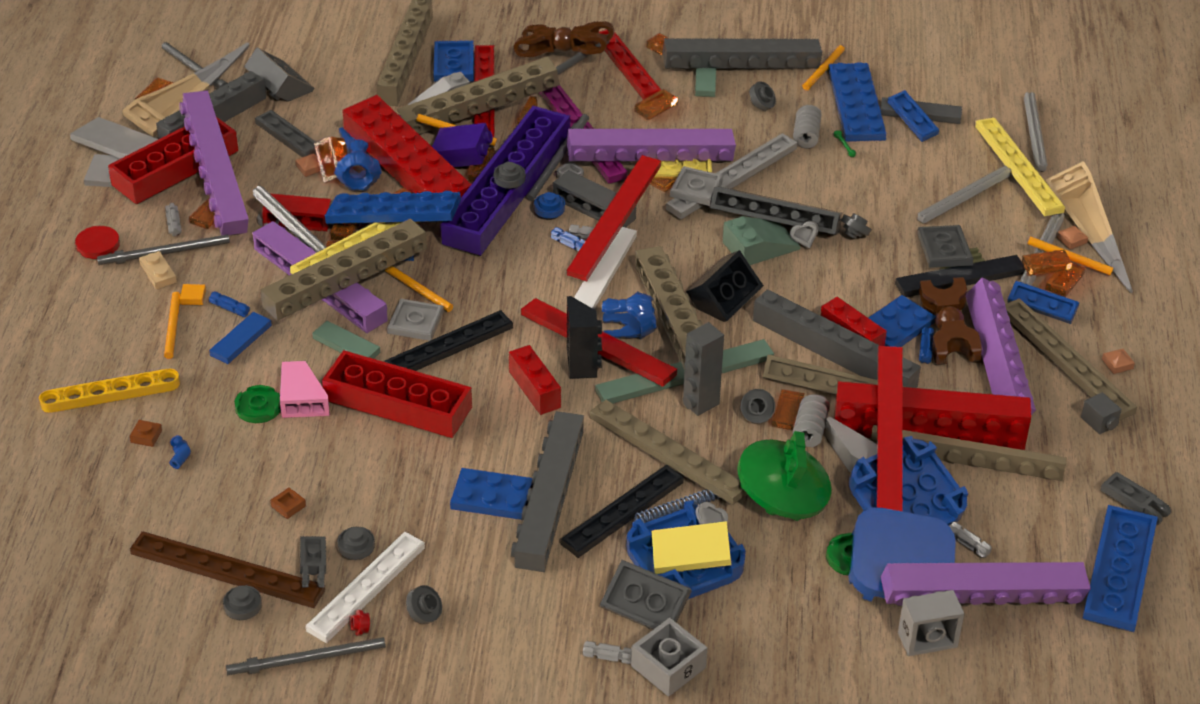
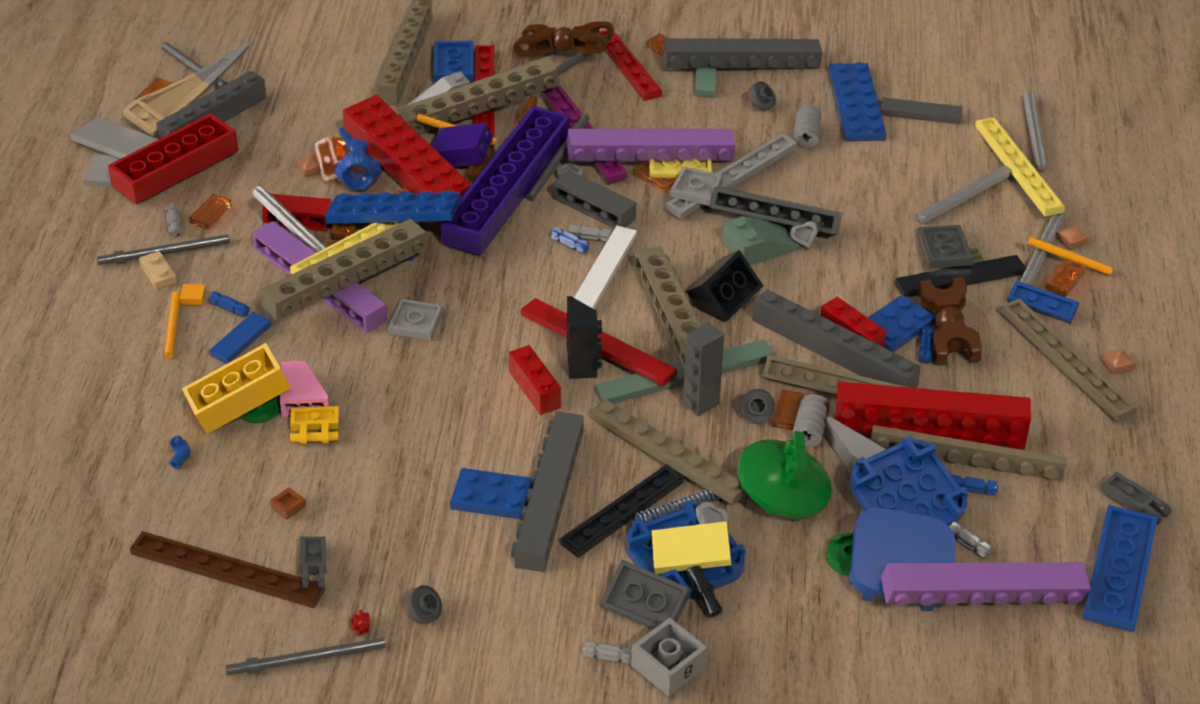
yellow beam [39,368,180,413] -> none
red tile [75,225,120,259] -> none
dark orange plate [130,420,162,447] -> none
medium lavender brick [179,90,249,235] -> none
dark grey plate [223,585,262,620] -> none
dark grey slope [244,47,315,102] -> none
dark grey tile [255,110,322,158] -> none
white tile [306,532,425,643] -> none
sand green tile [312,321,381,359] -> none
red brick [322,350,472,438] -> none
dark grey plate [337,526,375,560] -> none
black tile [384,310,513,371] -> none
light orange bar [385,266,453,312] -> none
dark grey plate [494,162,525,188] -> none
blue plate [534,192,565,219] -> none
red tile [567,155,662,281] -> none
blue piece [602,291,657,340] -> none
clear orange plate [634,89,678,120] -> none
light orange bar [802,45,845,91] -> none
green hinge [834,130,856,157] -> none
dark grey plate [841,213,872,239] -> none
red tile [877,346,903,511] -> none
blue tile [888,90,939,142] -> none
light grey brick [898,590,964,656] -> none
medium lavender brick [965,278,1036,415] -> none
clear orange plate [1022,250,1072,276] -> none
tan plate [1046,161,1133,293] -> none
dark grey brick [1081,392,1121,435] -> none
none -> yellow brick [182,343,291,434]
none -> yellow plate [290,406,339,445]
none -> black pin [686,565,723,618]
none -> blue axle [951,474,998,495]

